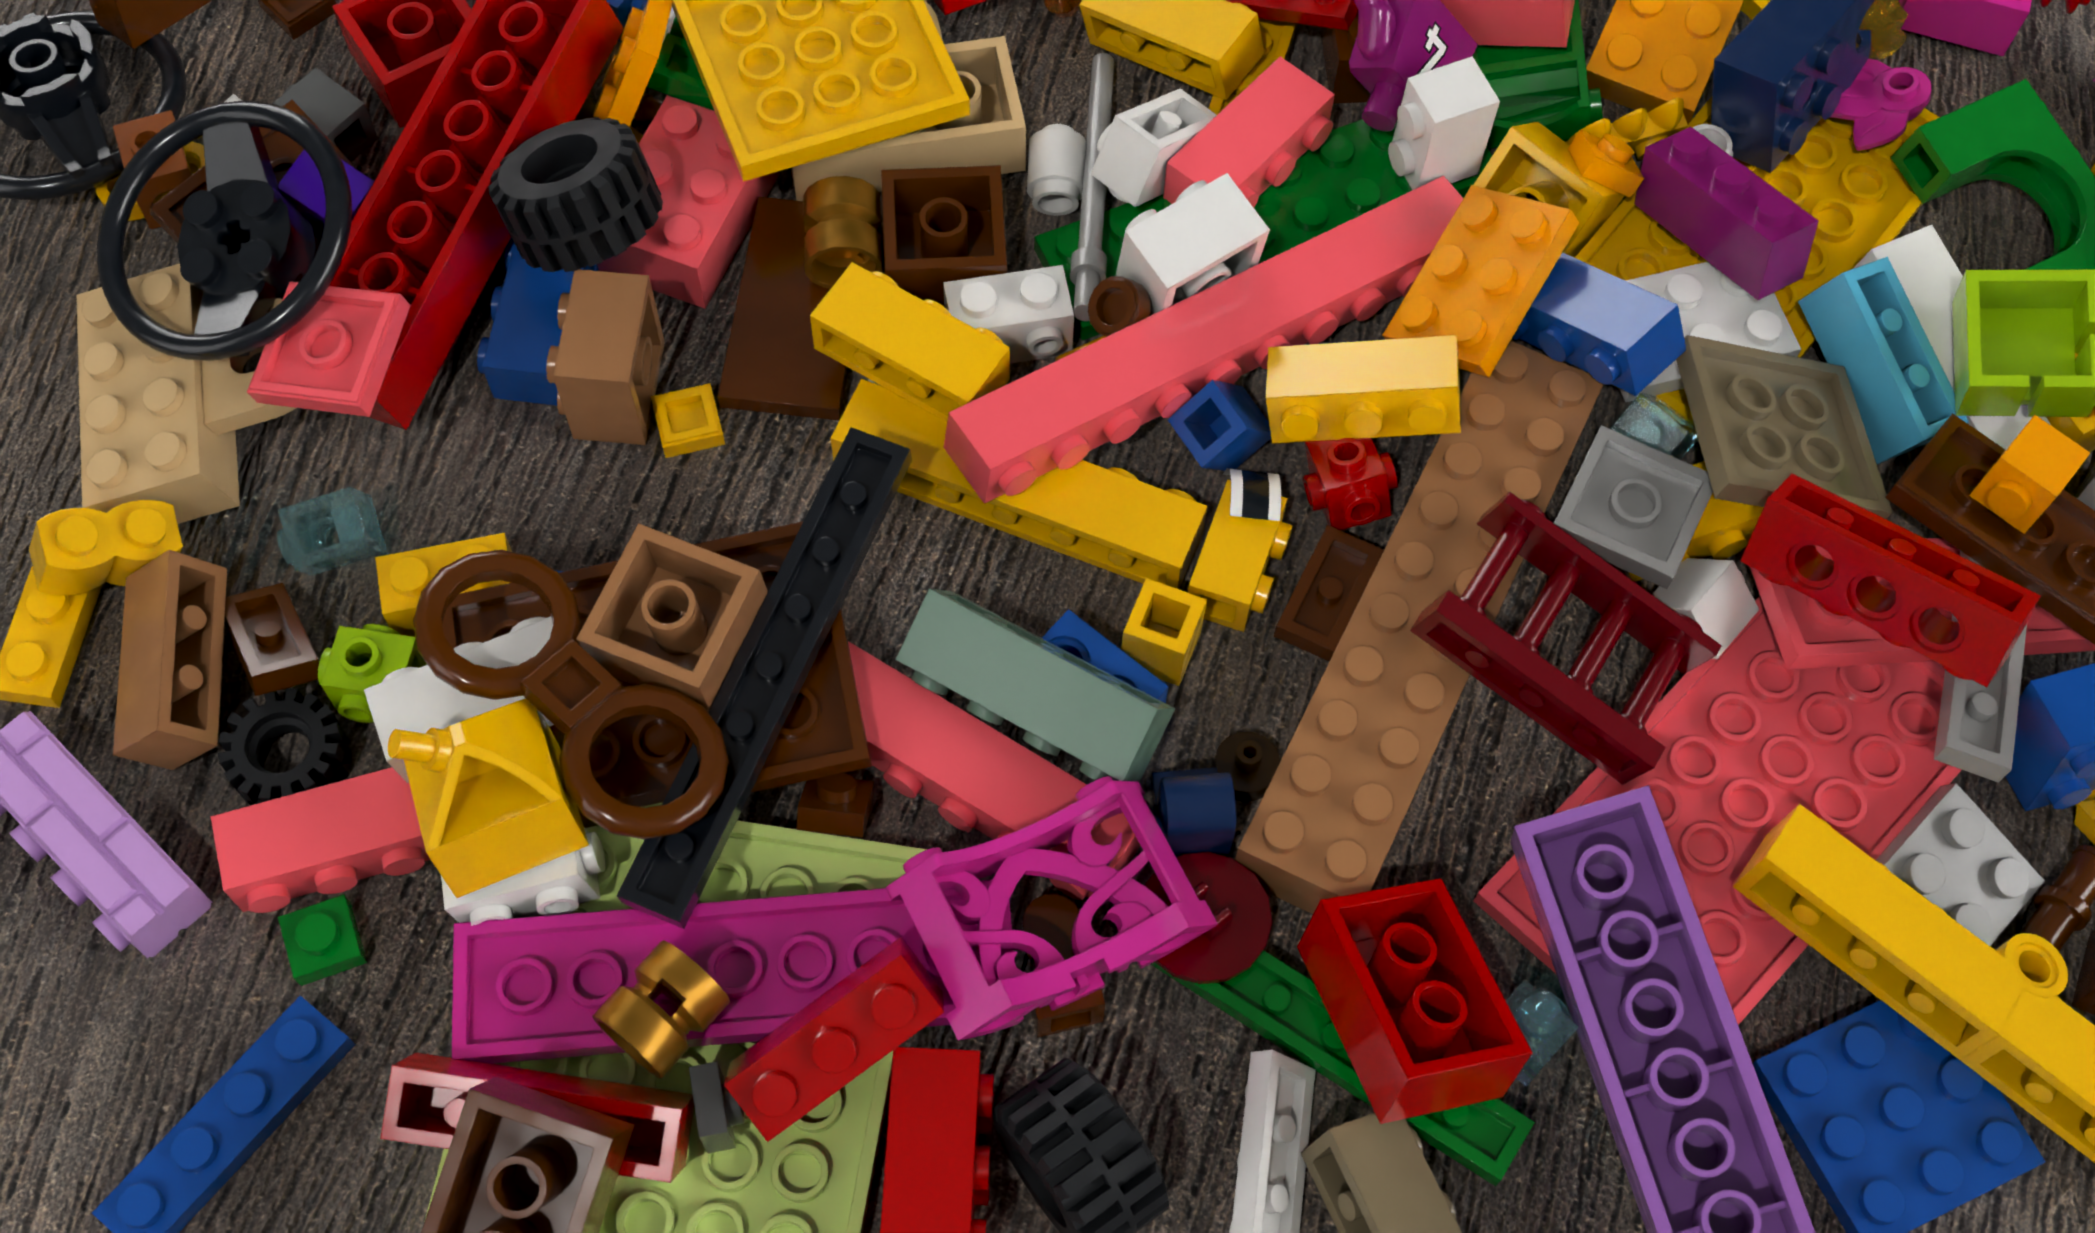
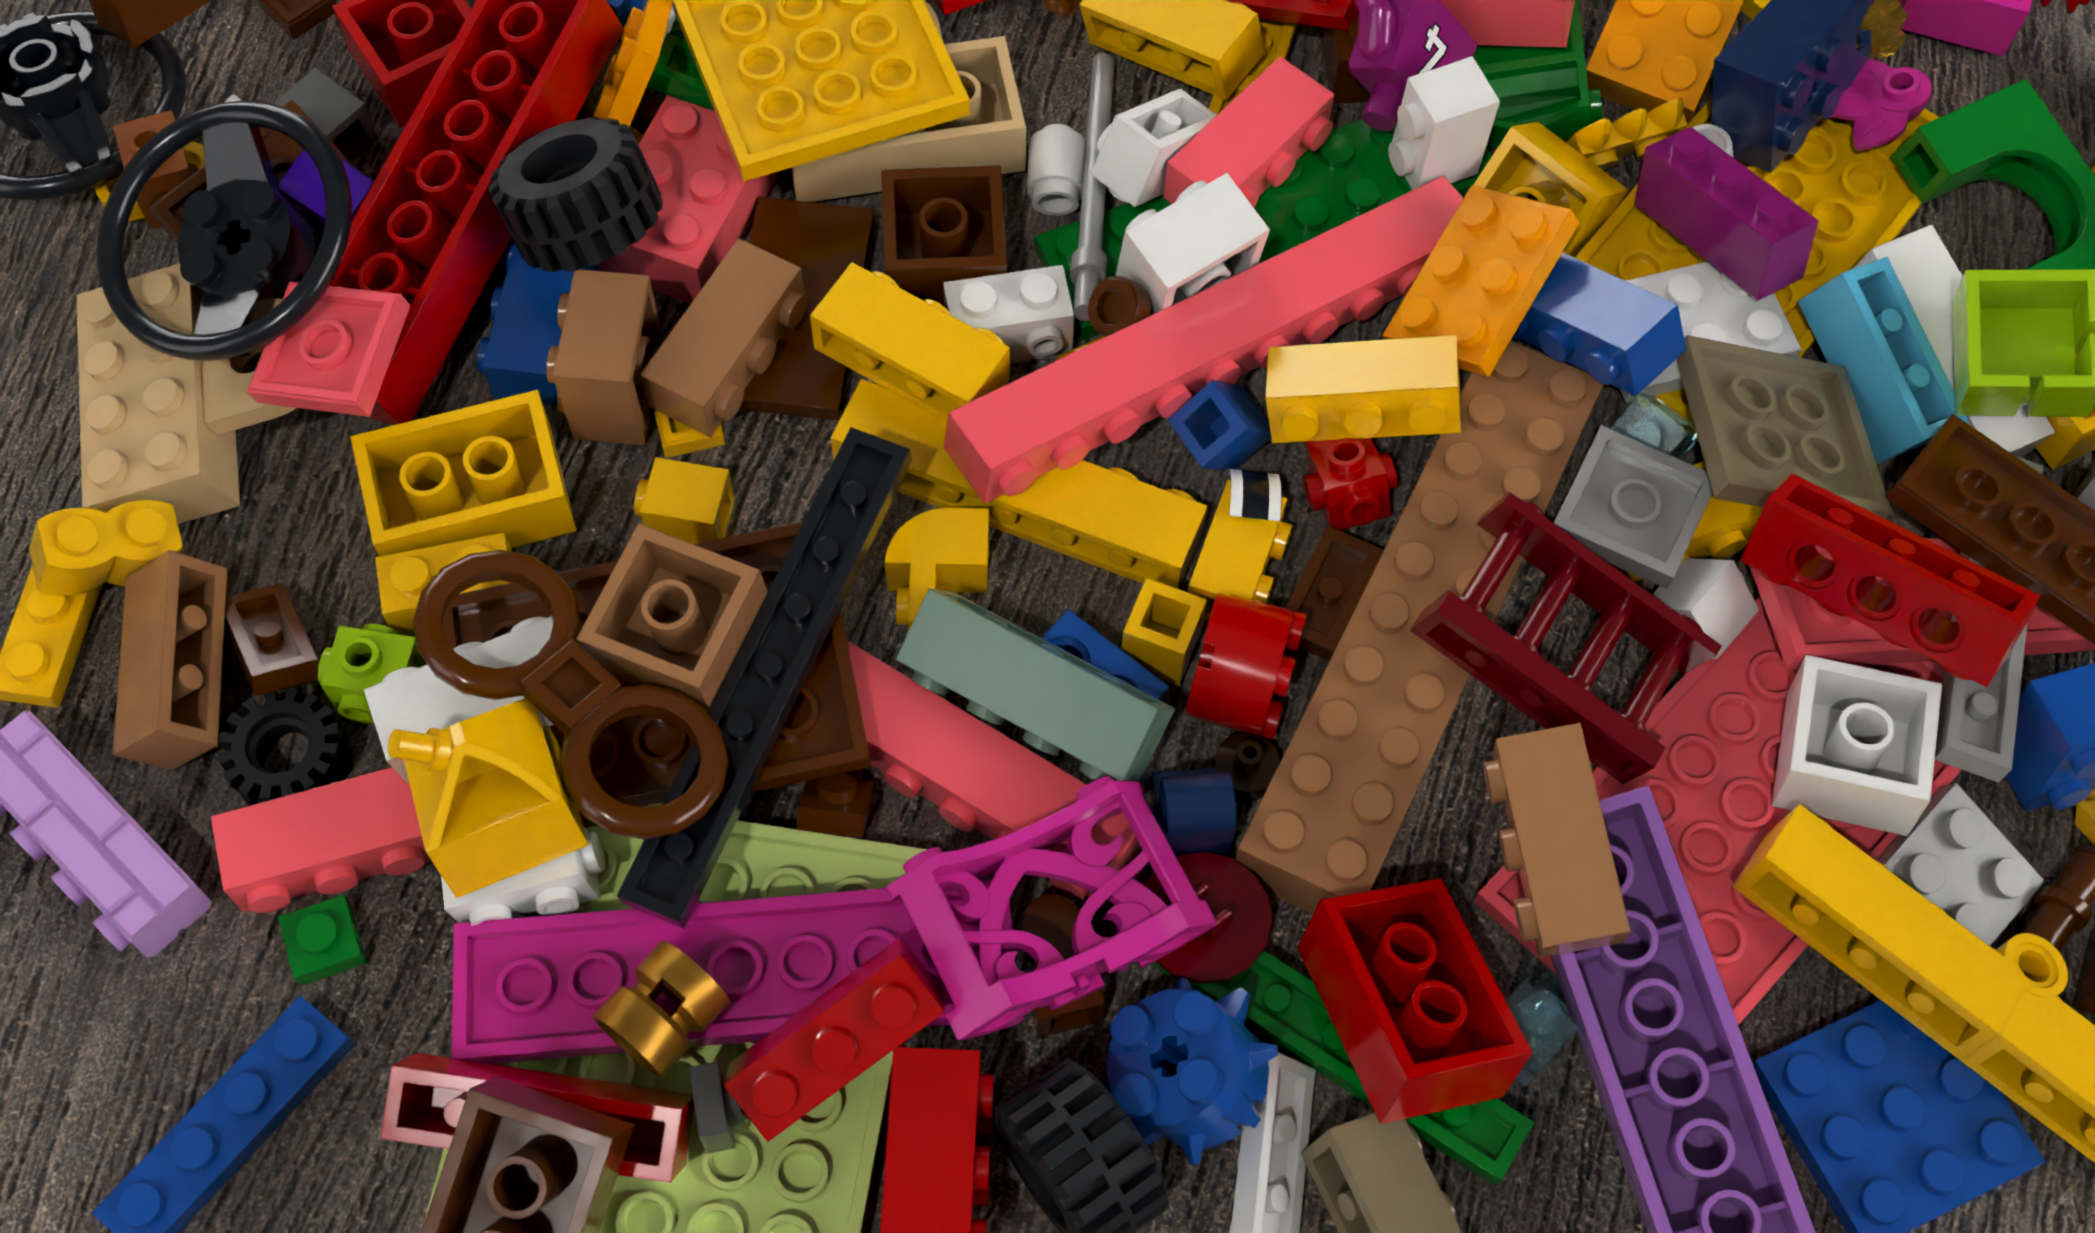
clear light blue brick [277,487,388,576] -> none
pearl gold wheel [803,176,882,289] -> none
light orange plate [1568,130,1644,198] -> none
light orange brick [1969,415,2090,534] -> none
none -> yellow brick [350,390,577,556]
none -> yellow brick [634,457,735,544]
none -> medium nougat brick [640,238,808,438]
none -> yellow brick [885,507,989,632]
none -> blue brick [1102,978,1279,1165]
none -> red brick [1185,592,1307,740]
none -> medium nougat brick [1483,723,1631,958]
none -> white brick [1772,655,1942,836]

